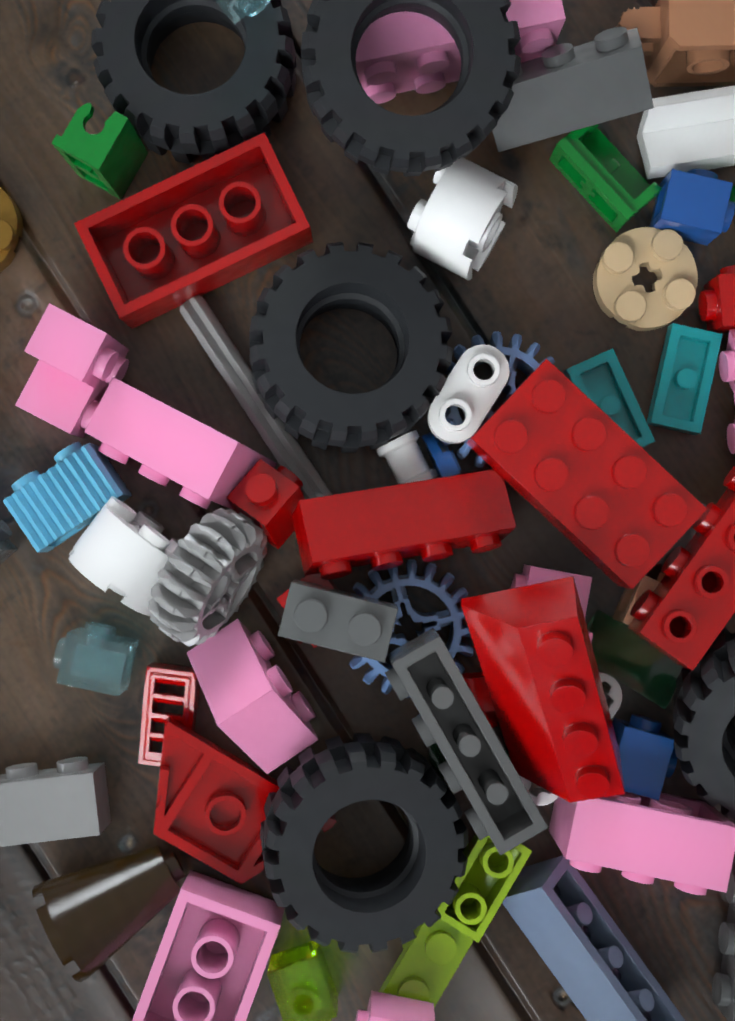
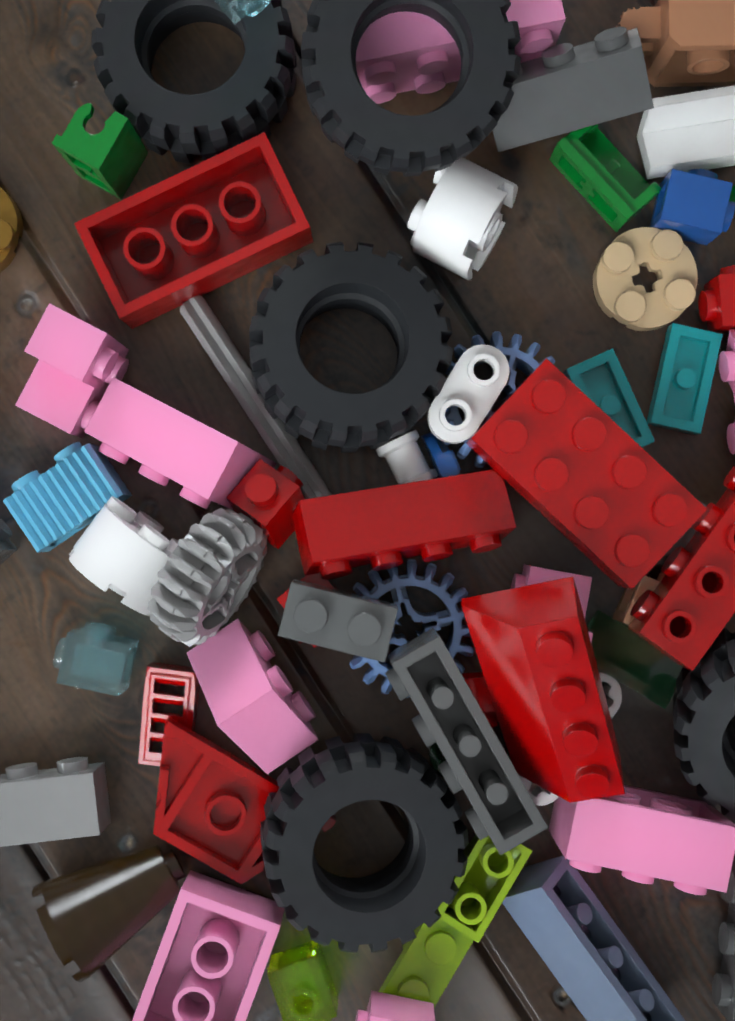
blue brick [612,714,678,801] -> none

